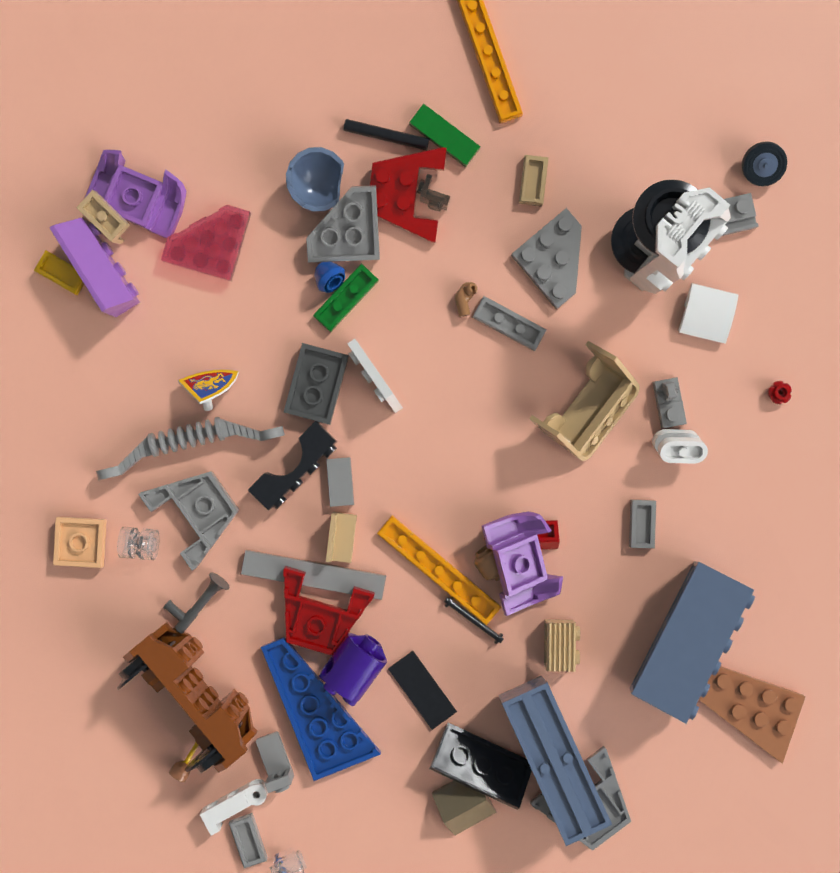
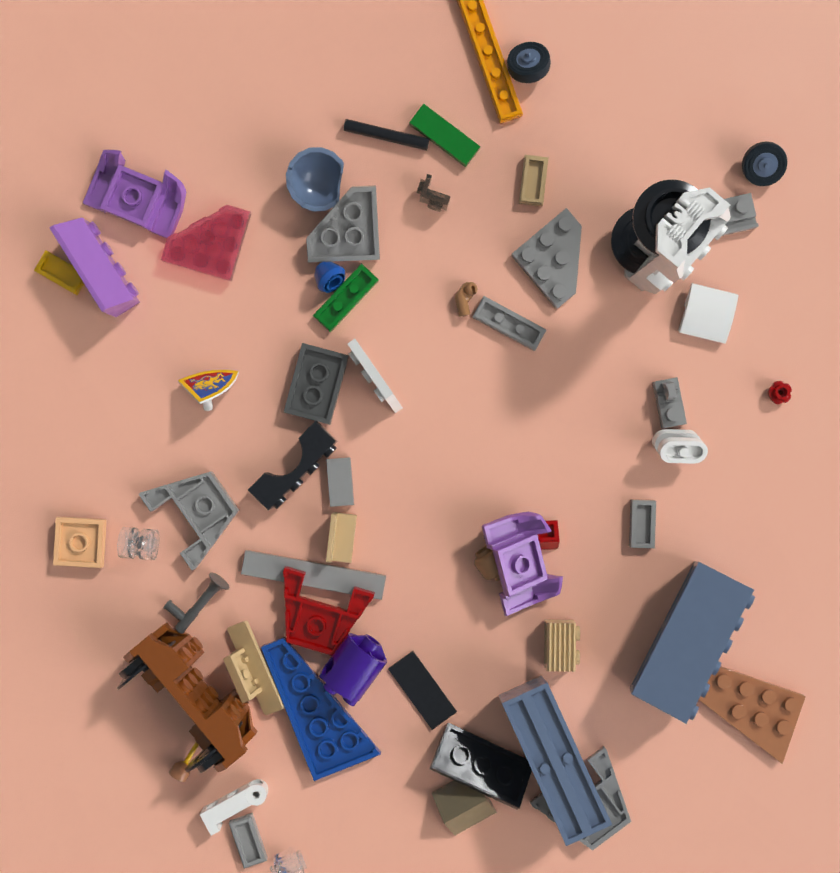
tan panel [76,190,130,244] -> none
light grey piece [96,417,285,480] -> none
light grey bracket [256,731,294,793] -> none
red wing [370,147,447,243] -> none
light orange tile [377,515,501,625] -> none
black axle [444,596,504,644] -> none
tan windscreen [529,341,640,461] -> none
none -> tan bracket [223,620,285,715]
none -> black wheel [507,42,551,83]

